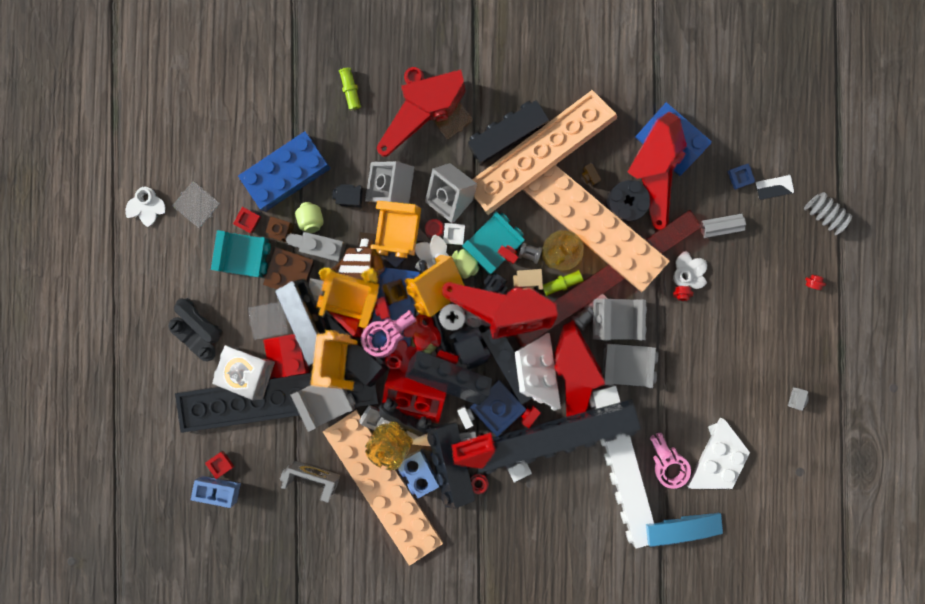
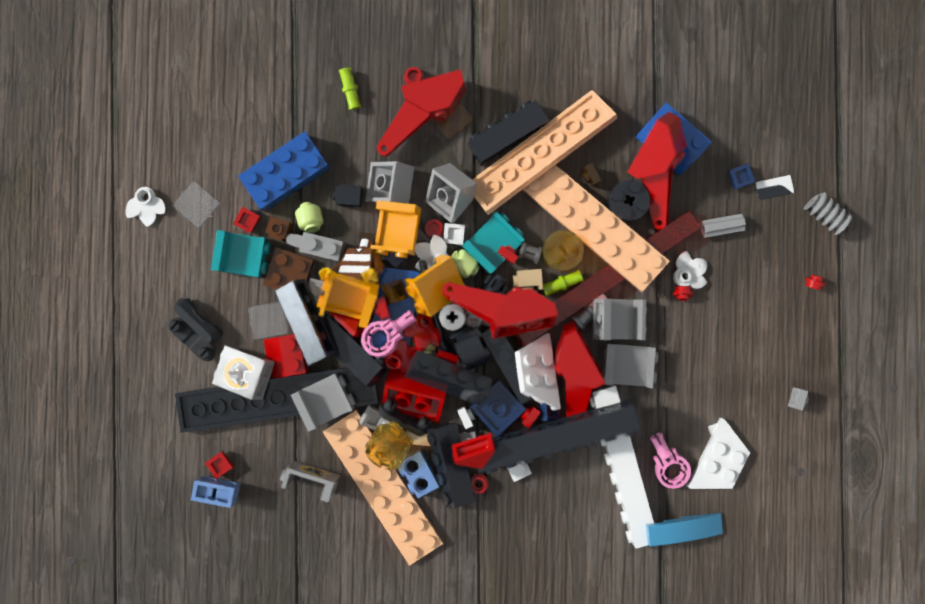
light orange panel [311,331,357,390] -> none
none -> dark blue plate [540,403,560,421]

